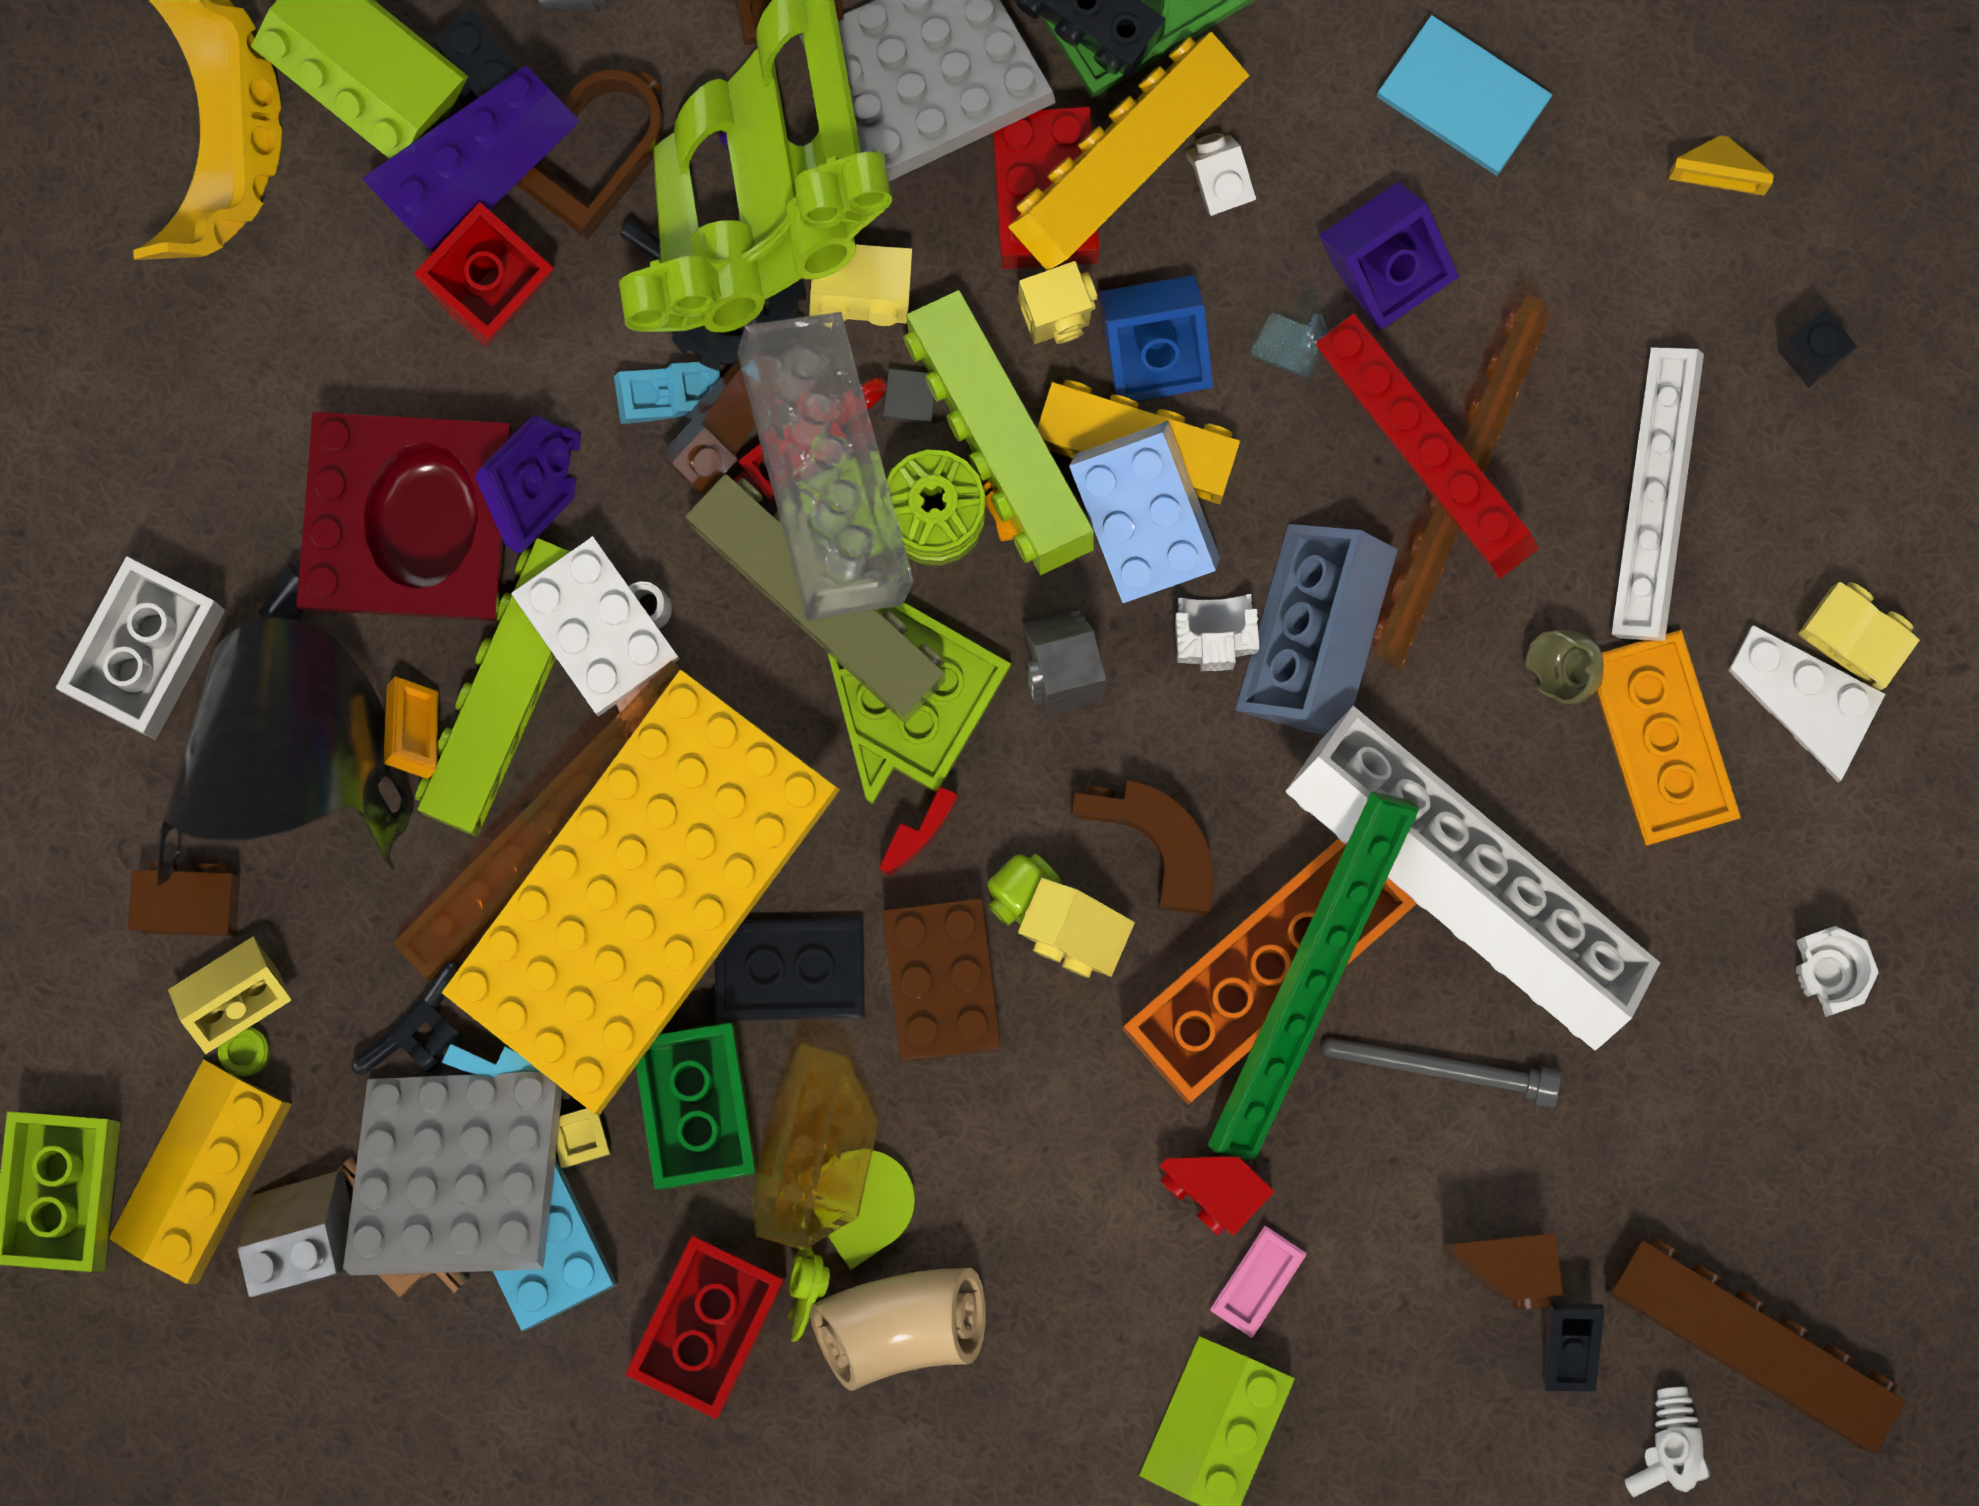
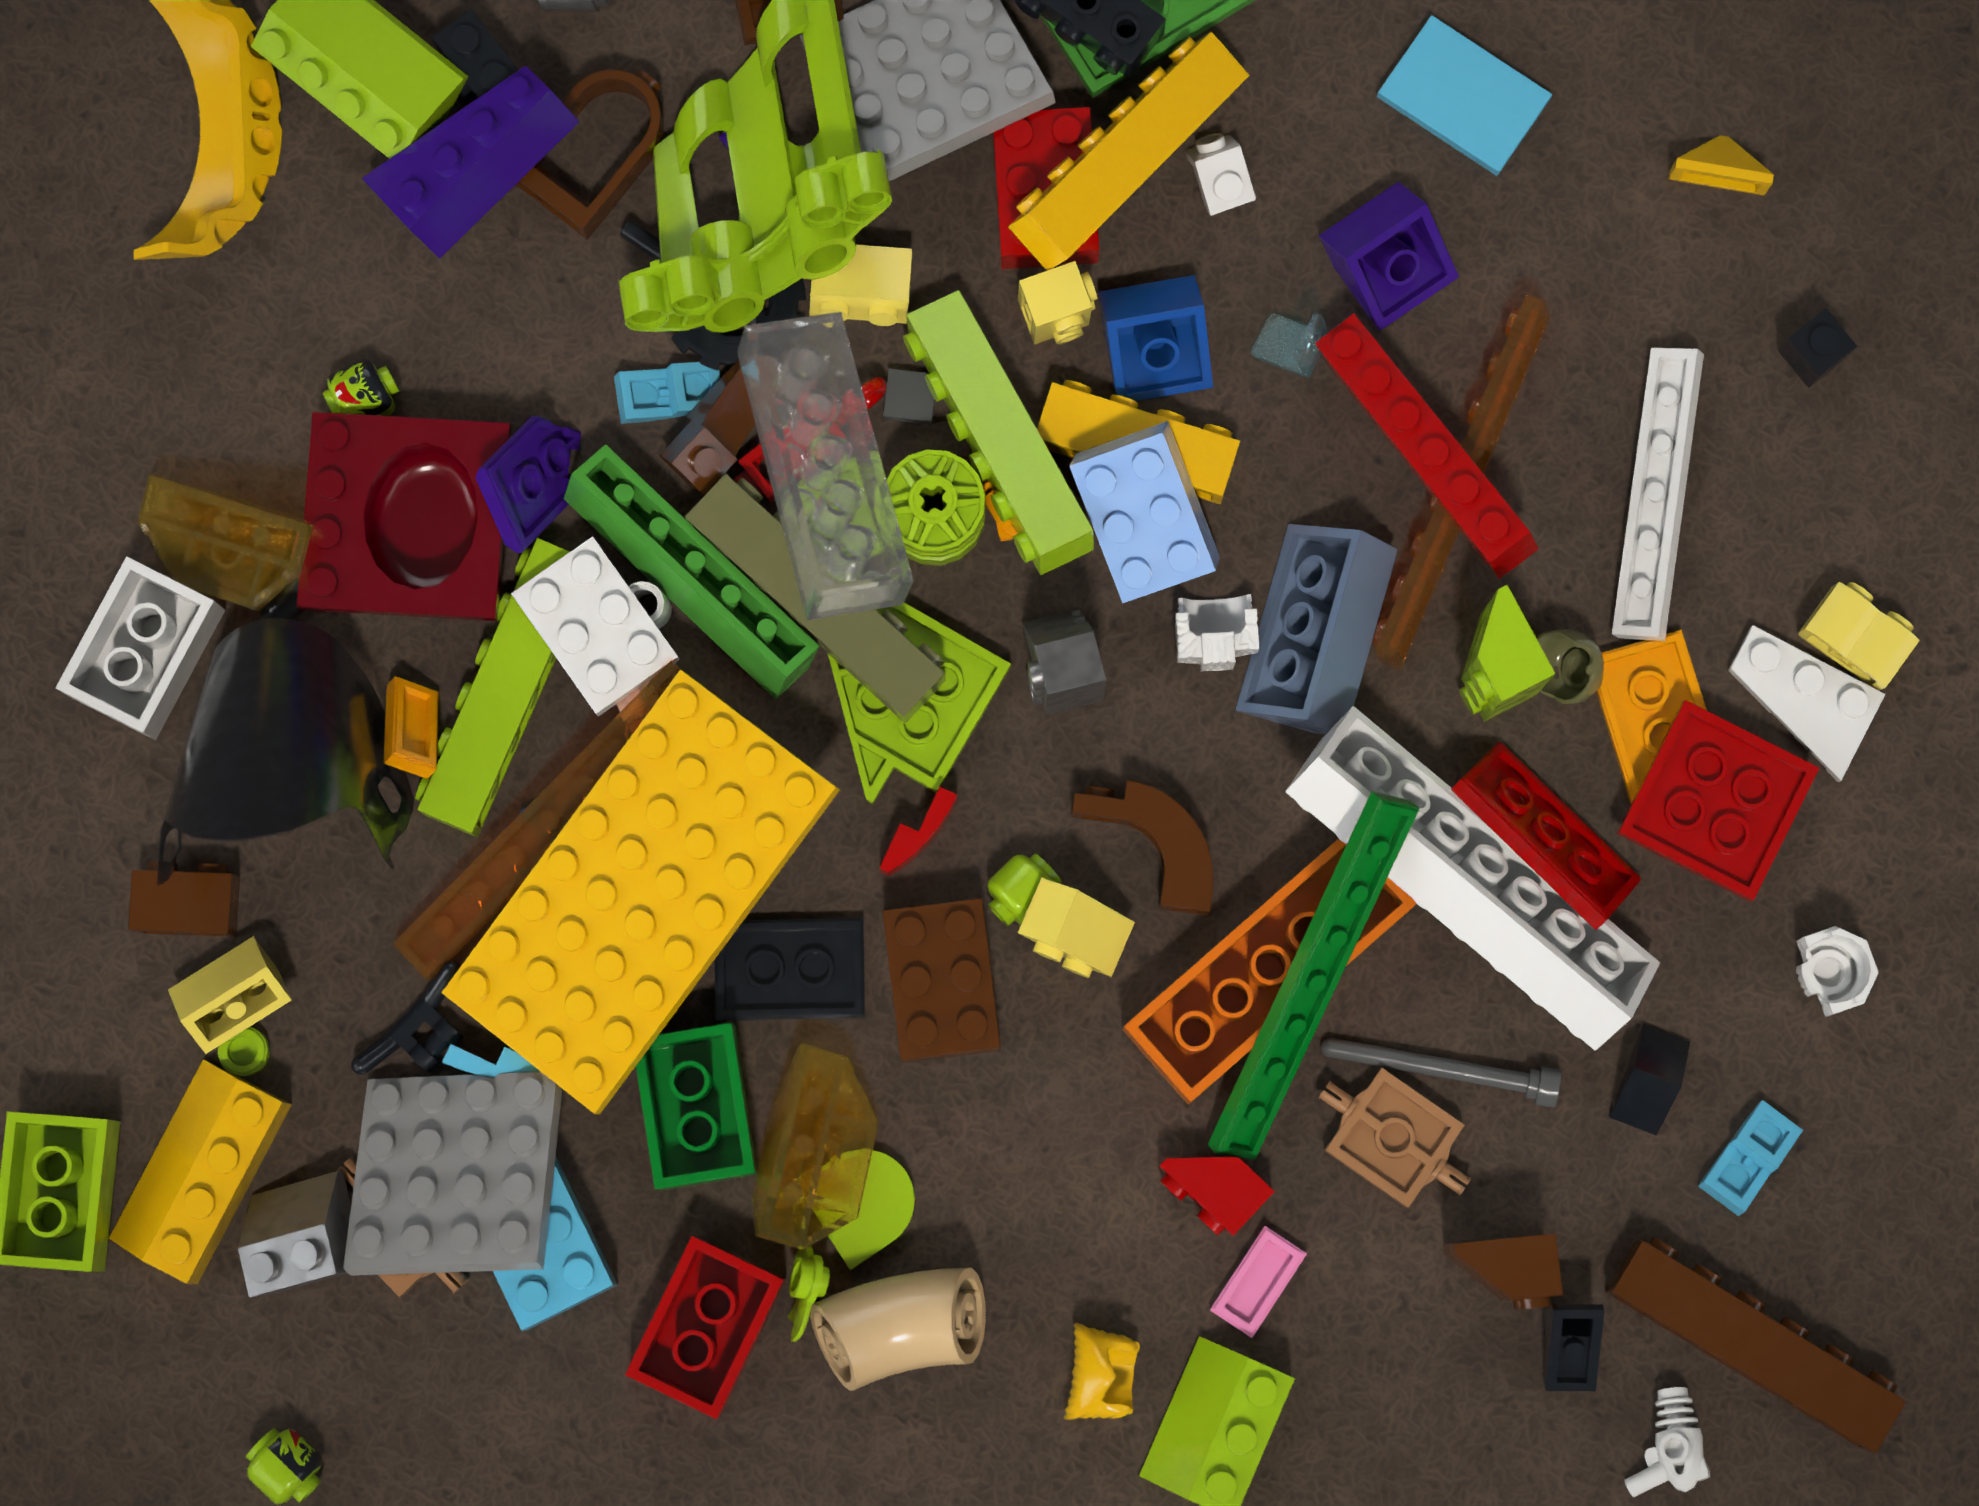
red slope [413,202,554,349] -> none
light yellow plate [556,1108,611,1169] -> none
none -> clear yellow wedge [137,474,313,610]
none -> lime head [246,1428,322,1504]
none -> head [322,358,399,416]
none -> bright green brick [564,444,820,700]
none -> yellow hair [1064,1323,1140,1420]
none -> medium nougat plate [1318,1068,1471,1208]
none -> red tile [1451,741,1642,930]
none -> lime slope [1459,585,1555,722]
none -> black slope [1609,1024,1690,1135]
none -> red plate [1616,700,1819,902]
none -> medium azure slope [1698,1100,1803,1216]

